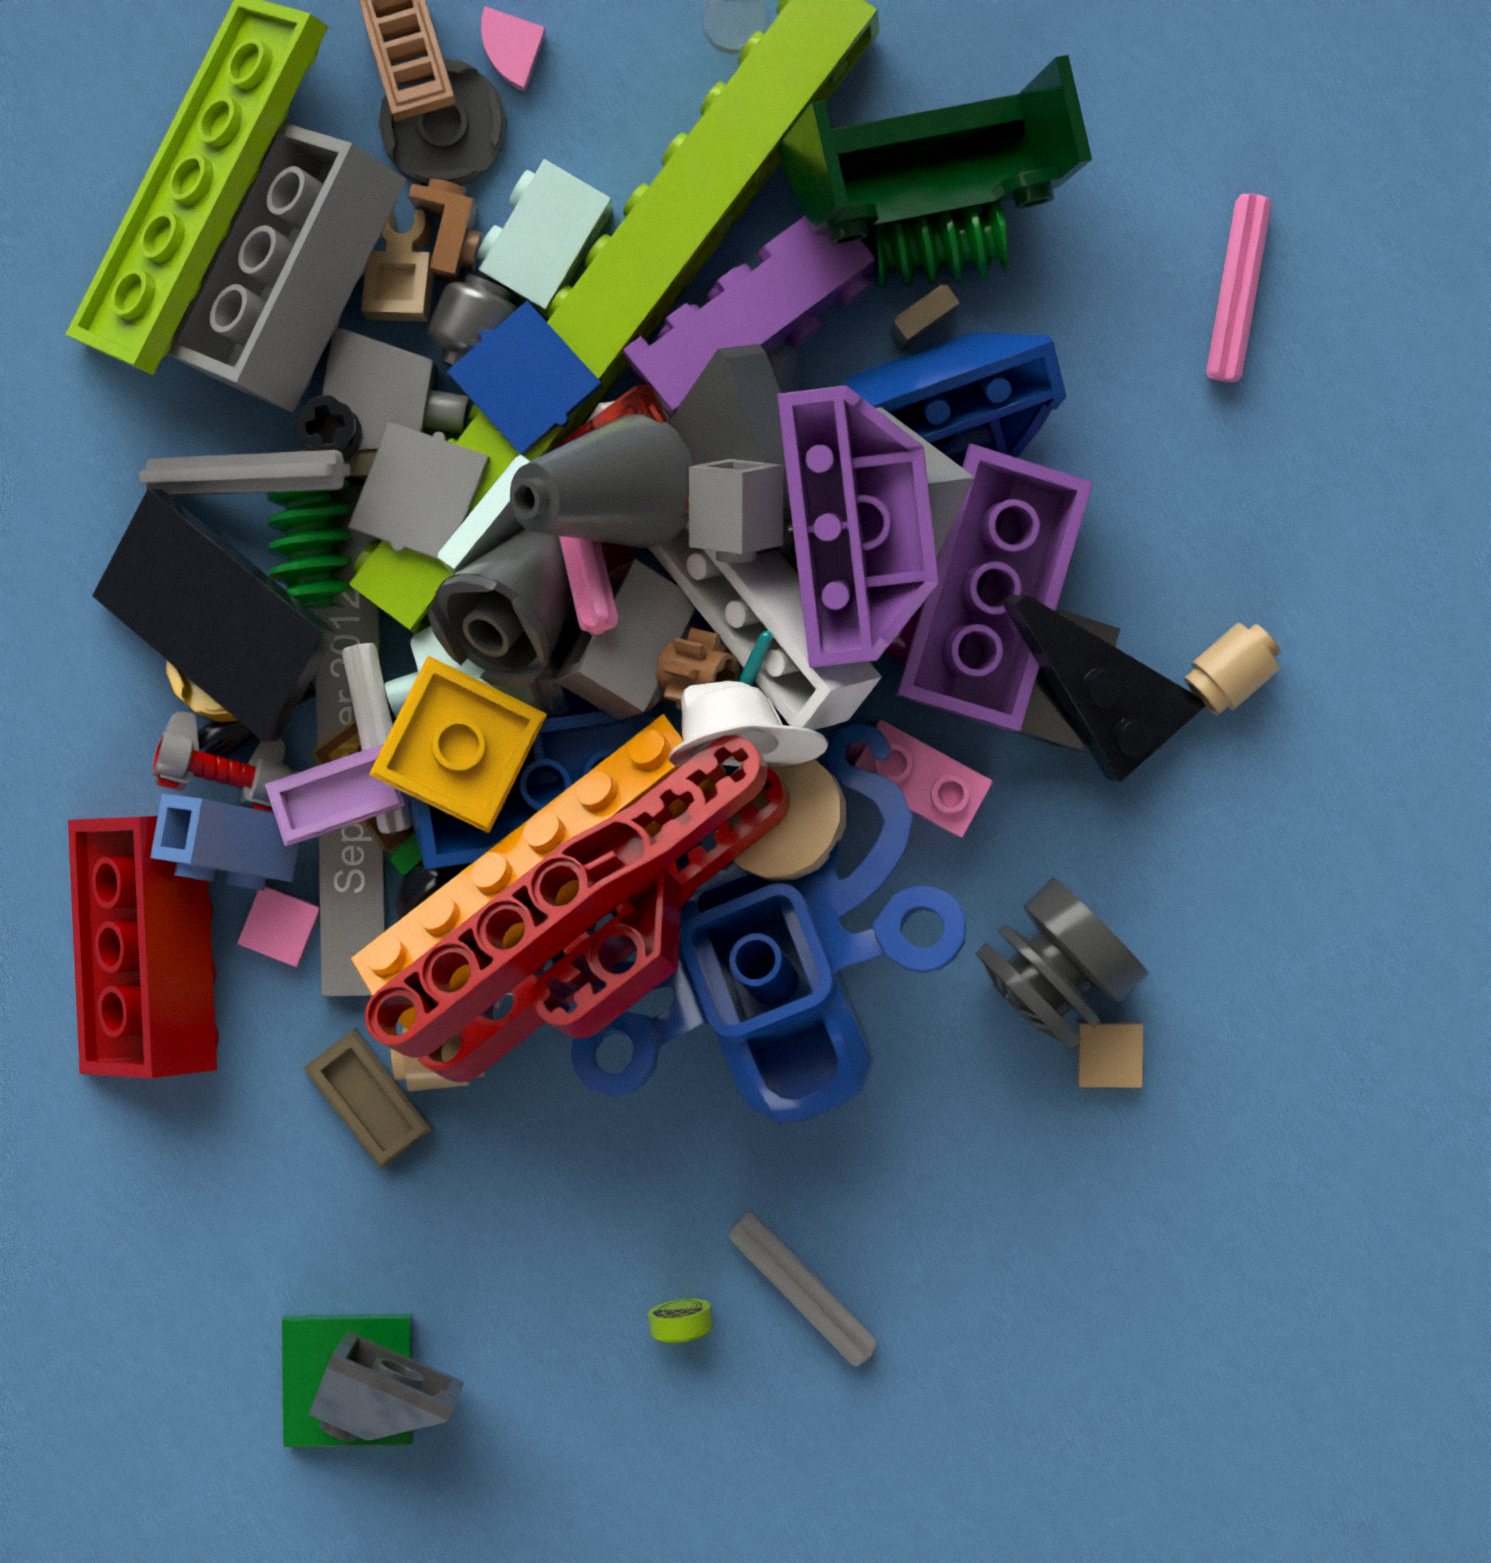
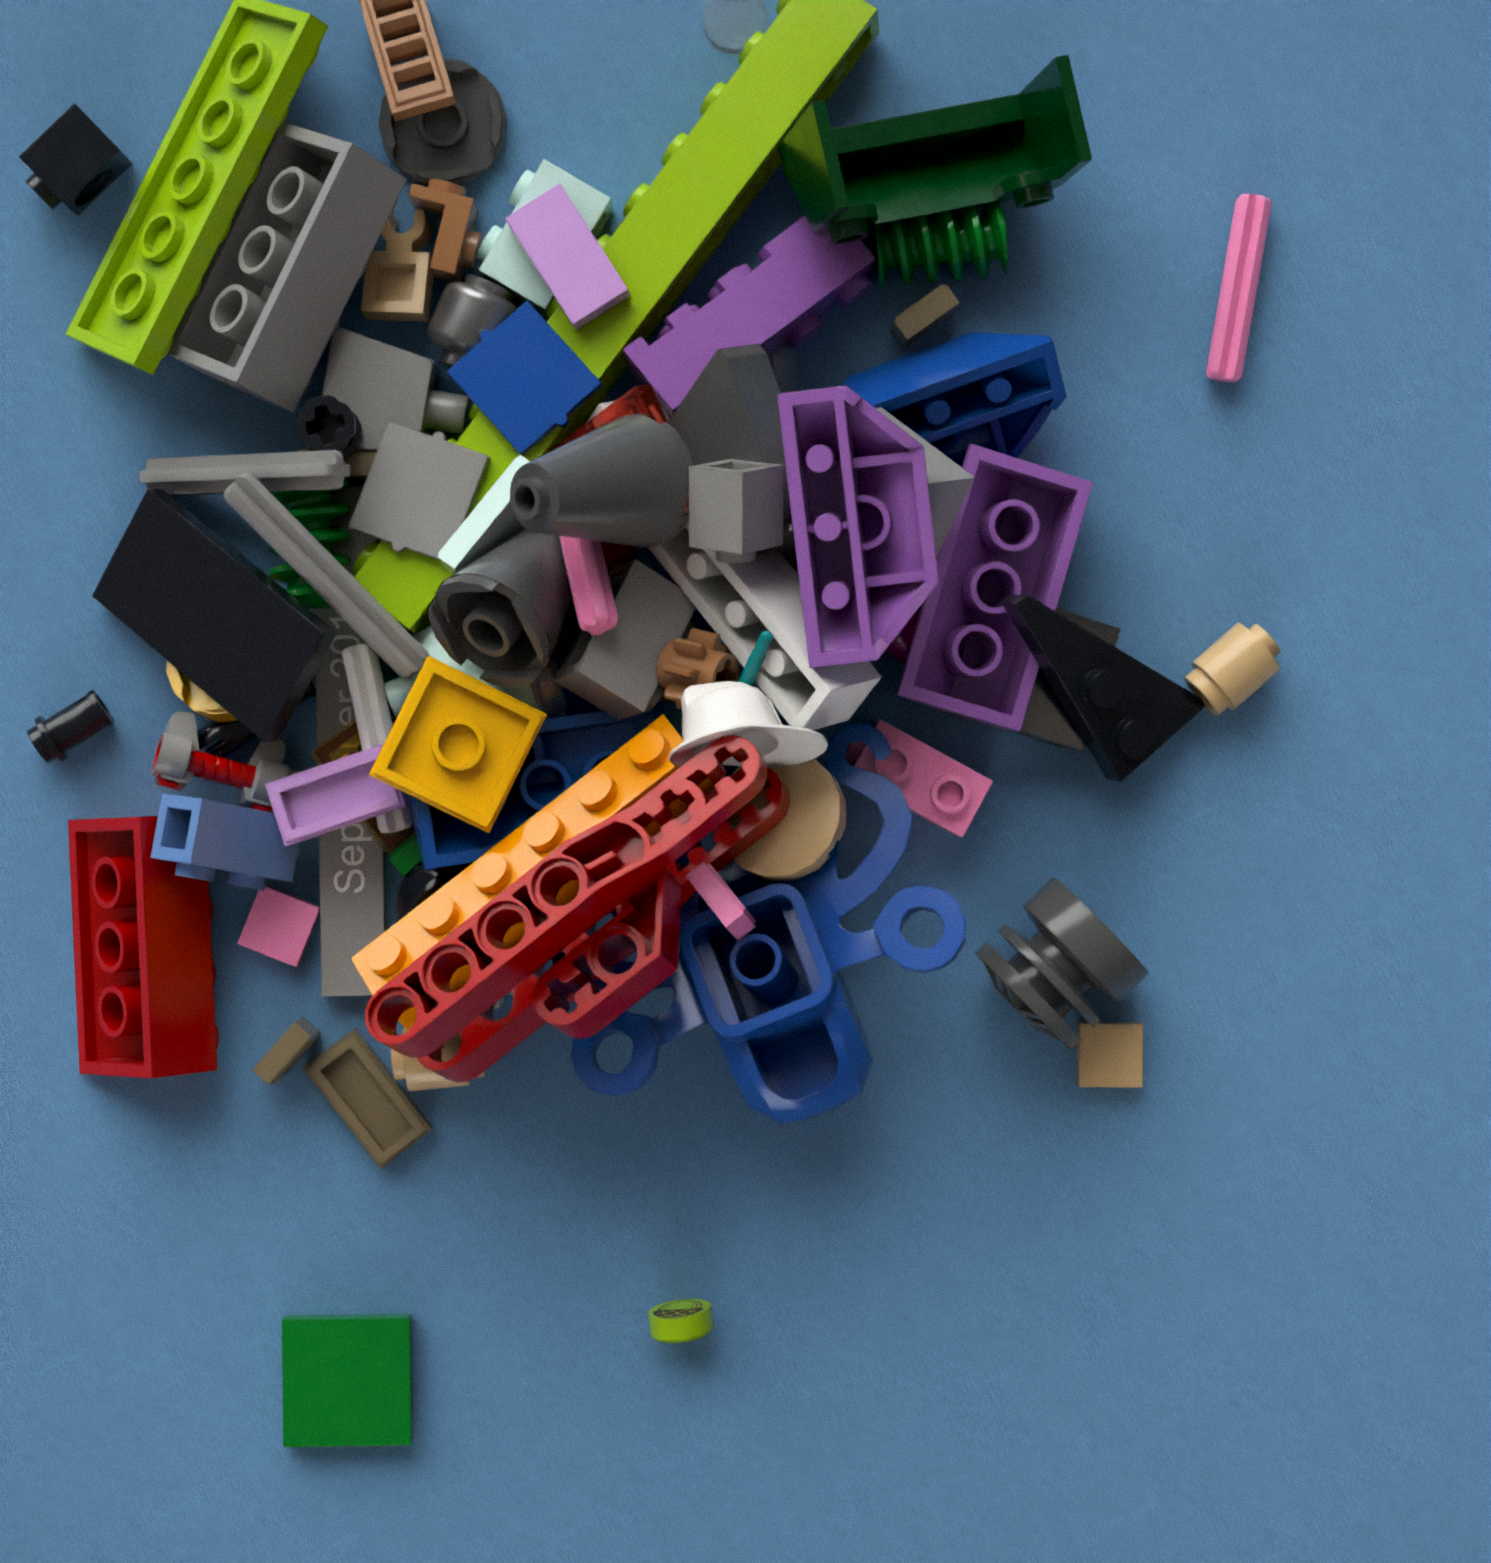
flat silver slope [308,1331,464,1441] -> none
bright pink tile [481,6,546,93] -> none
light grey axle [728,1212,878,1367] -> none
none -> black brick [19,103,133,216]
none -> black pin [27,689,115,763]
none -> light grey axle [224,472,429,679]
none -> dark tan tile [252,1017,320,1085]
none -> lavender tile [505,183,631,330]
none -> bright pink tile [686,862,756,941]

